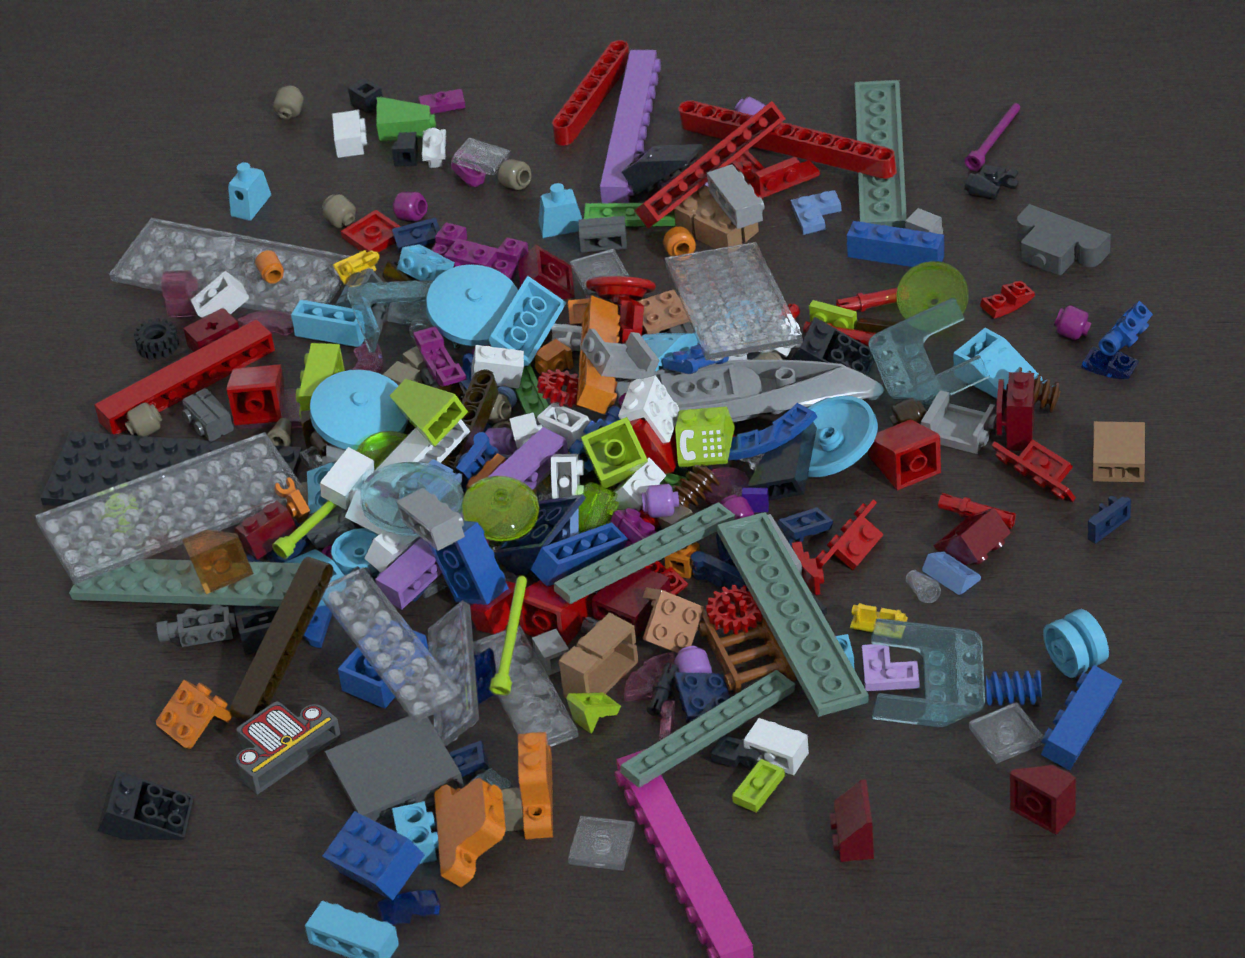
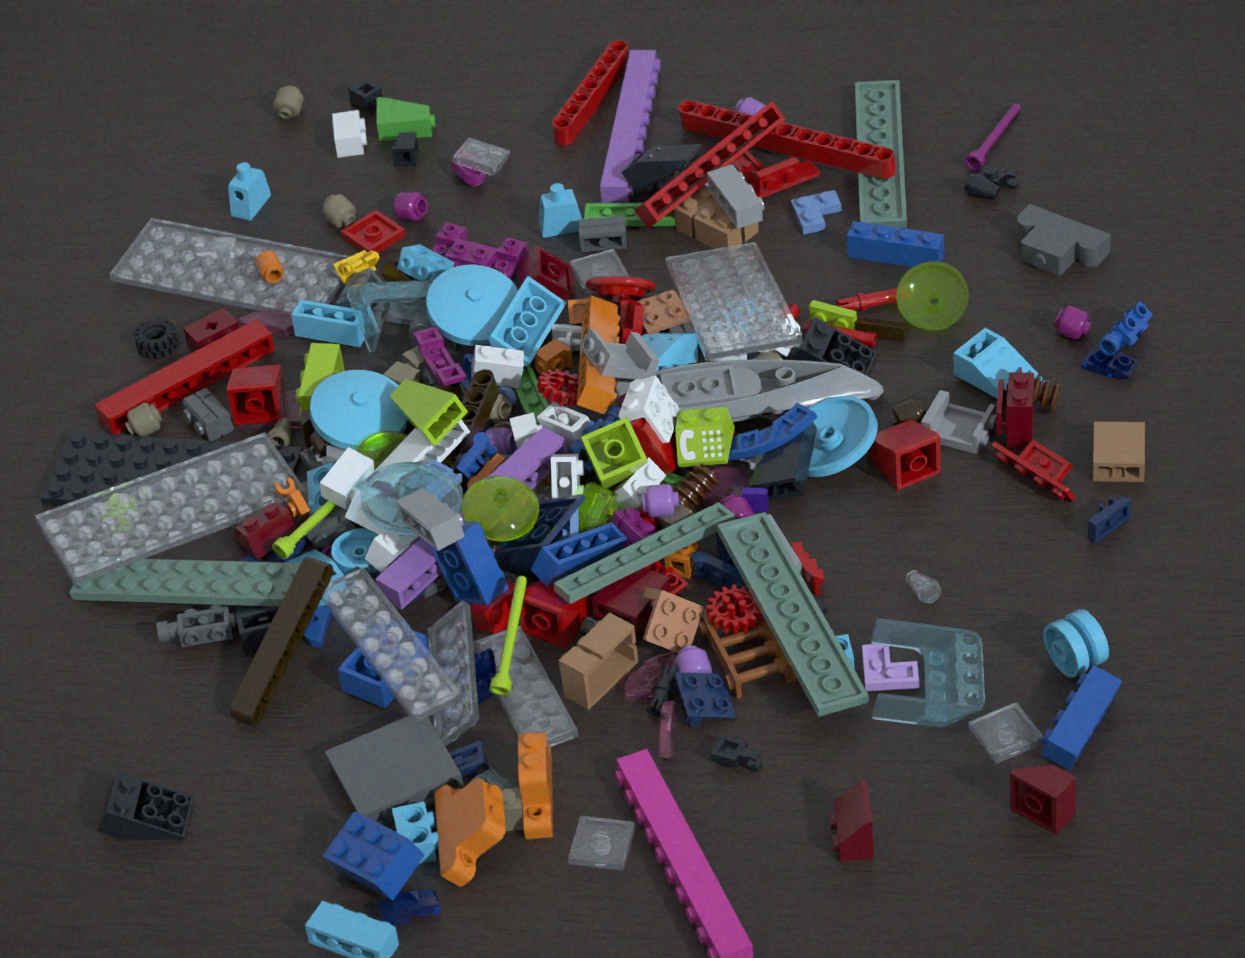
orange bracket [156,680,232,749] -> none
clear pink brick [161,270,198,317] -> none
clear orange slope [183,529,254,594] -> none
white brick [191,271,249,318] -> none
brick [236,702,341,795] -> none
clear pink tile [352,339,383,374] -> none
dark blue plate [392,218,440,252] -> none
magenta plate [419,89,466,114] -> none
white hips [422,128,446,168] -> none
dark tan head [498,159,531,190] -> none
light grey brick [532,629,569,676] -> none
lime slope [566,692,621,733] -> none
sand green plate [620,670,795,788] -> none
orange head [663,227,696,260] -> none
blue plate [663,345,729,374] -> none
lime plate [732,759,785,813] -> none
white brick [744,718,809,775] -> none
dark blue plate [778,508,833,546] -> none
red bracket [816,499,884,570] -> none
yellow hinge [850,603,908,637] -> none
clear light blue windscreen [869,298,990,405] -> none
light grey brick [905,208,943,234] -> none
medium blue slope [922,552,981,595] -> none
dark red slope [933,508,1011,565] -> none
red pin [938,493,1016,529] -> none
red slope [980,281,1035,319] -> none
blue piece [986,670,1041,706] -> none

